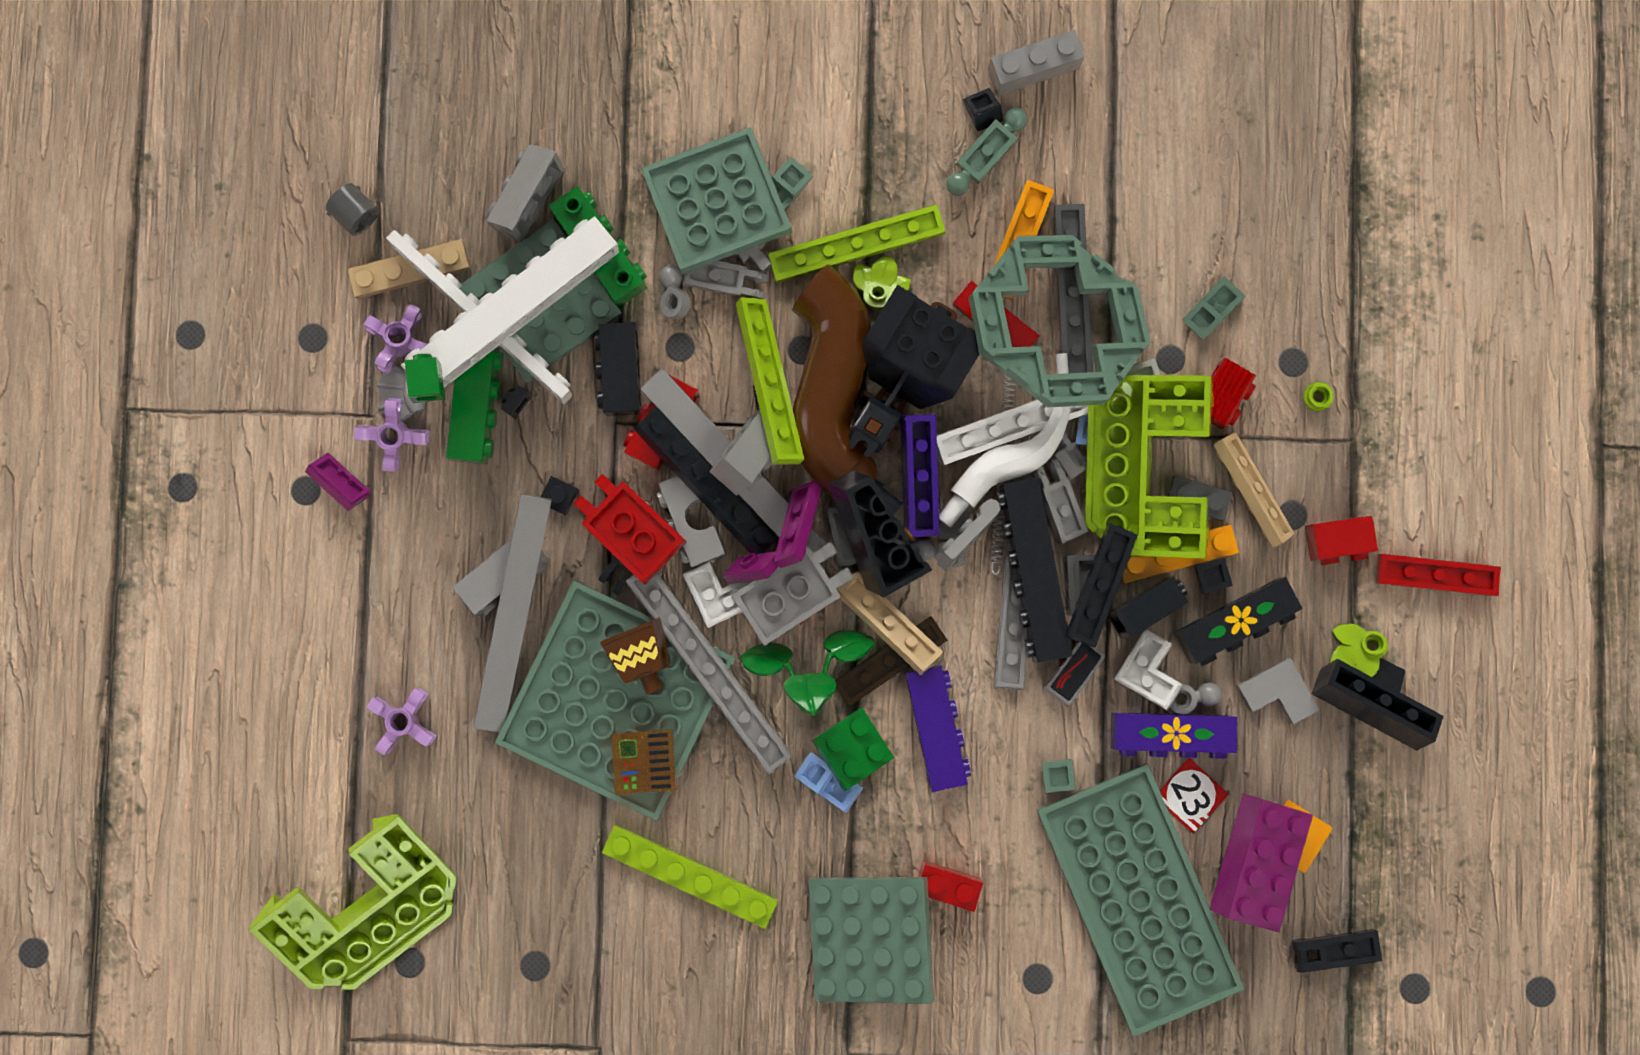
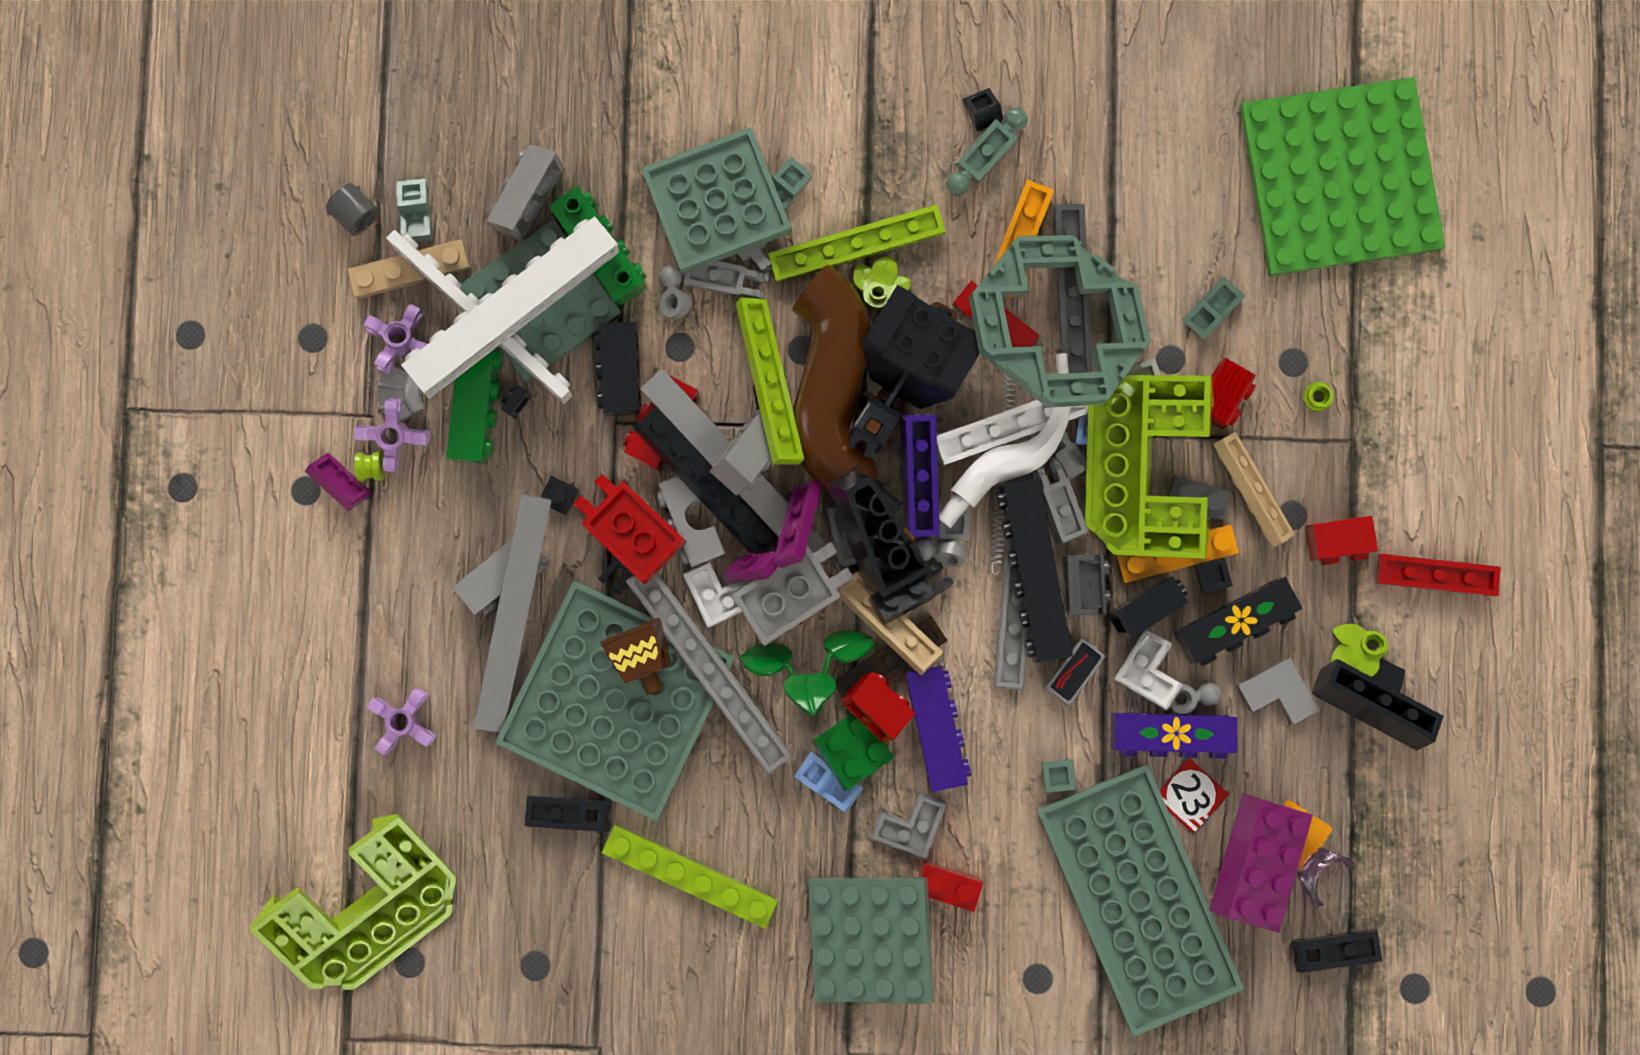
green brick [404,354,445,403] -> none
clear orange tile [611,729,677,795] -> none
light grey hinge [937,498,1001,571] -> none
light grey brick [988,30,1084,96] -> none
black plate [1065,523,1138,647] -> none
none -> lime wheel [354,451,386,482]
none -> sand green slope [396,178,433,243]
none -> black plate [525,795,612,832]
none -> red brick [840,672,916,743]
none -> black hinge [869,562,954,624]
none -> light grey tile [870,792,947,860]
none -> bright green plate [1239,77,1446,276]
none -> helmet [1296,847,1355,908]

